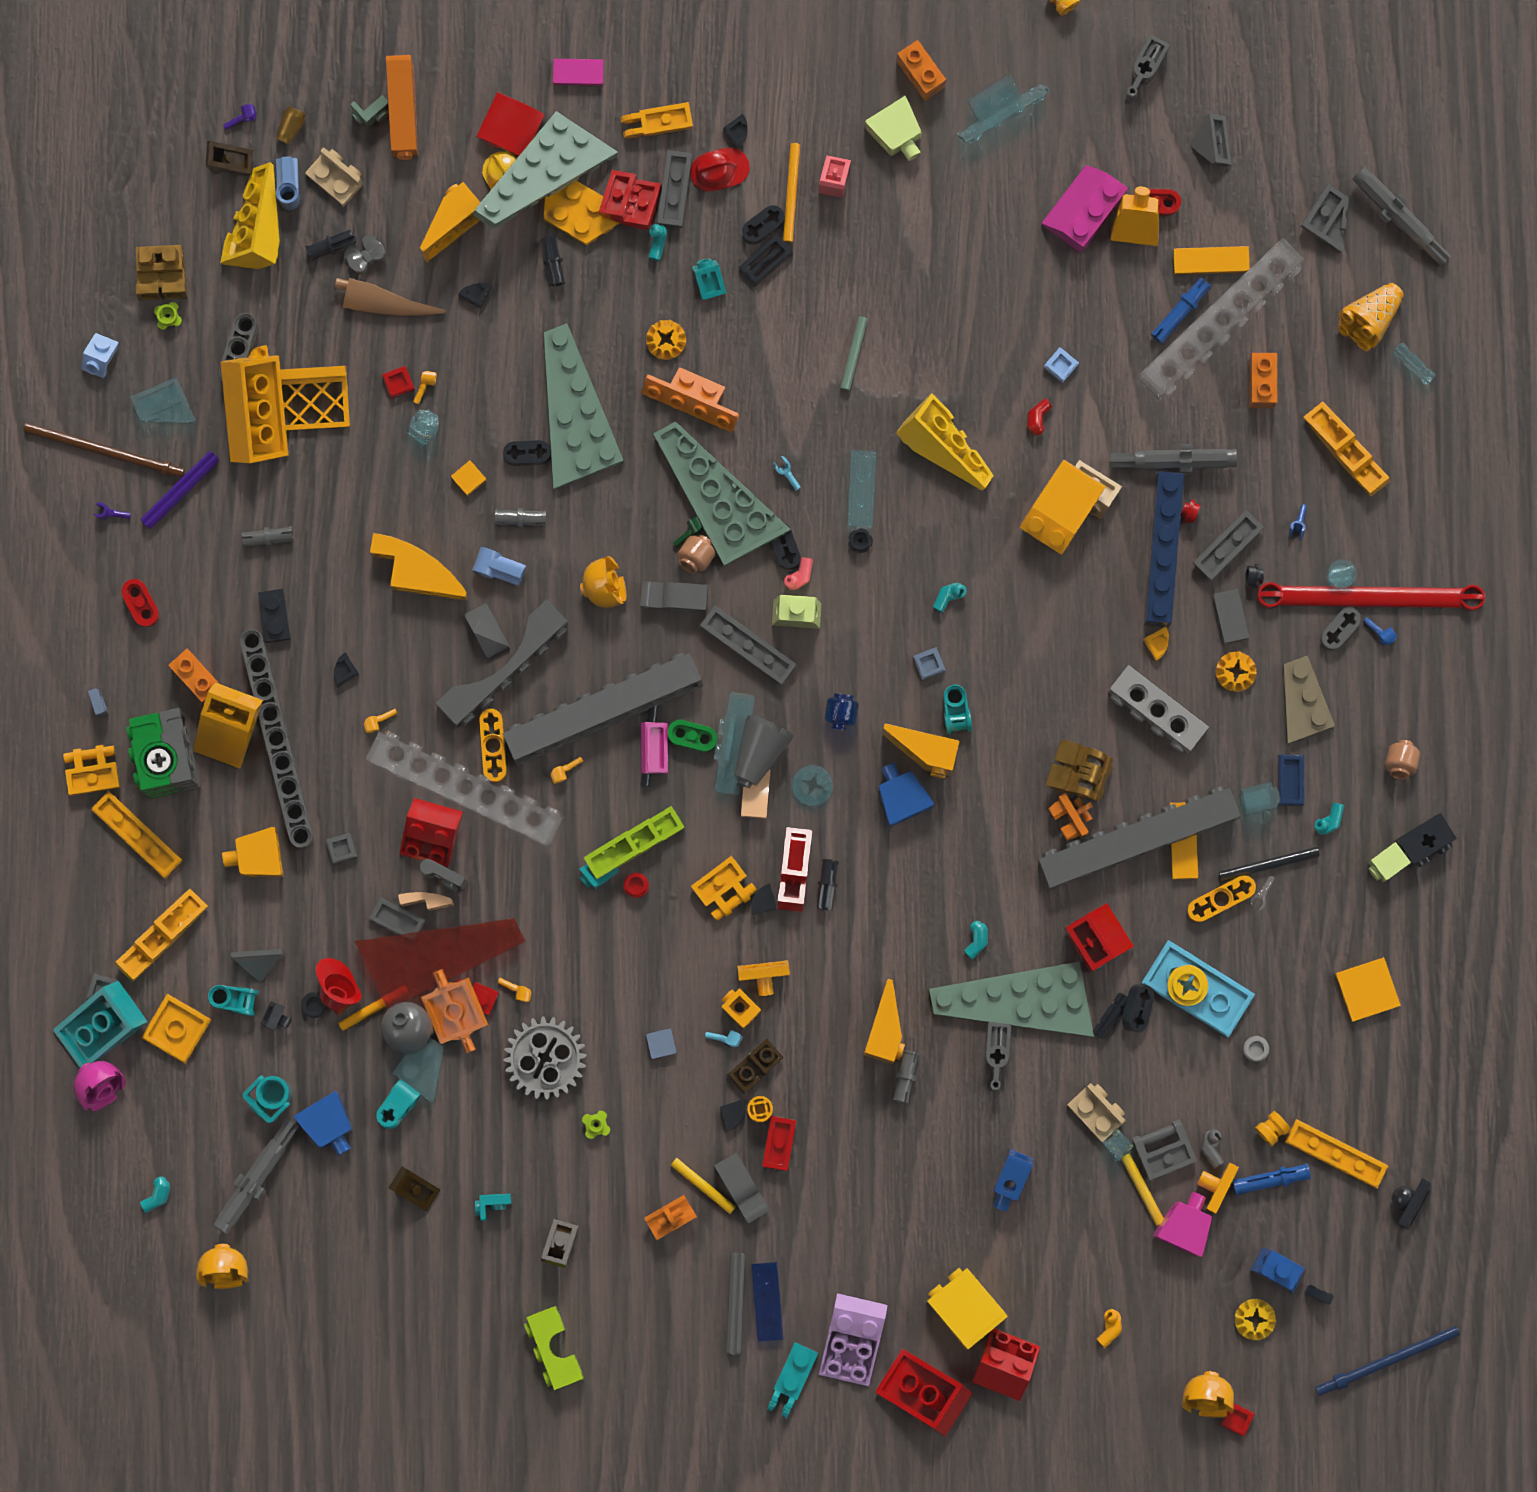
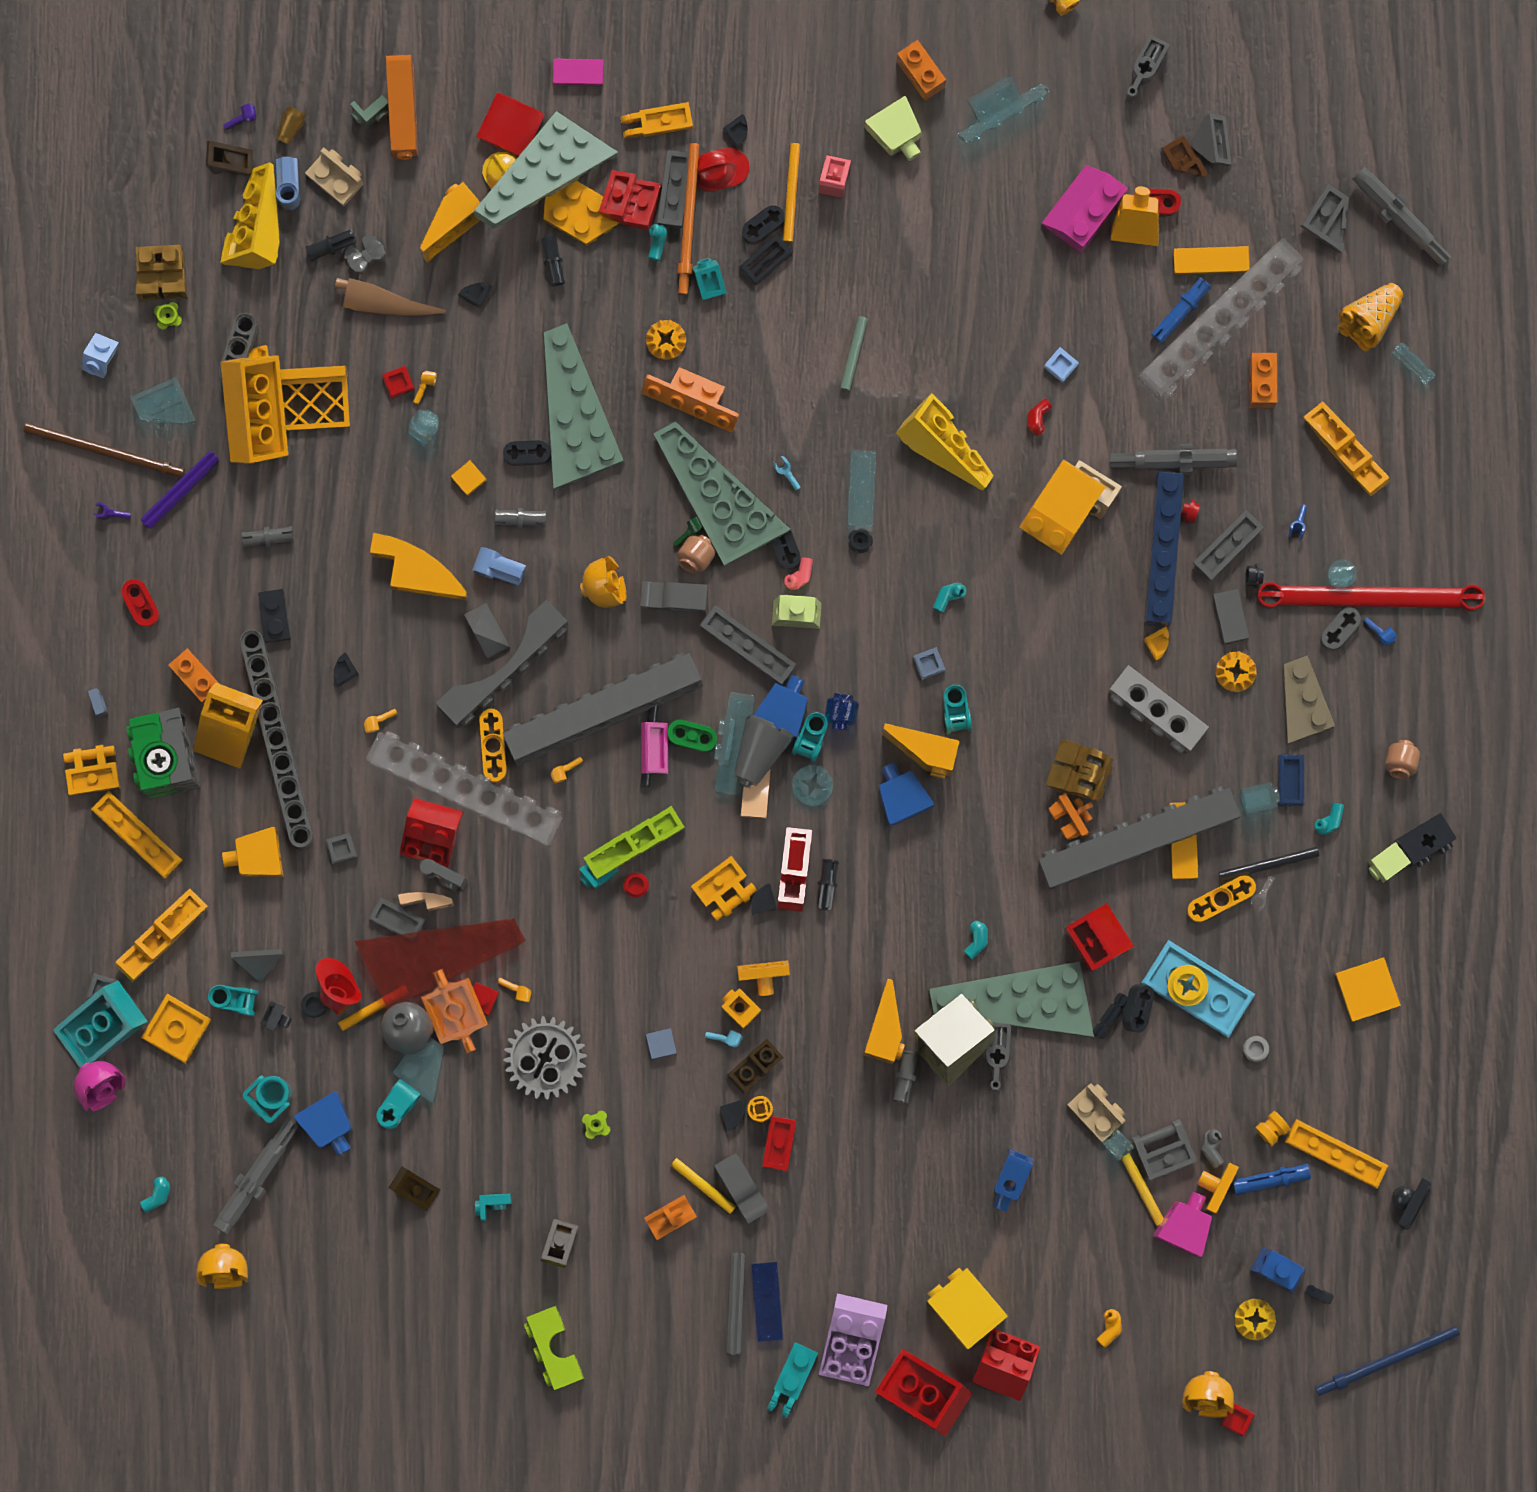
none -> orange bar [677,143,699,294]
none -> blue torso [754,675,808,740]
none -> teal piece [791,712,828,763]
none -> slope [914,994,995,1086]
none -> reddish brown slope [1161,135,1208,177]

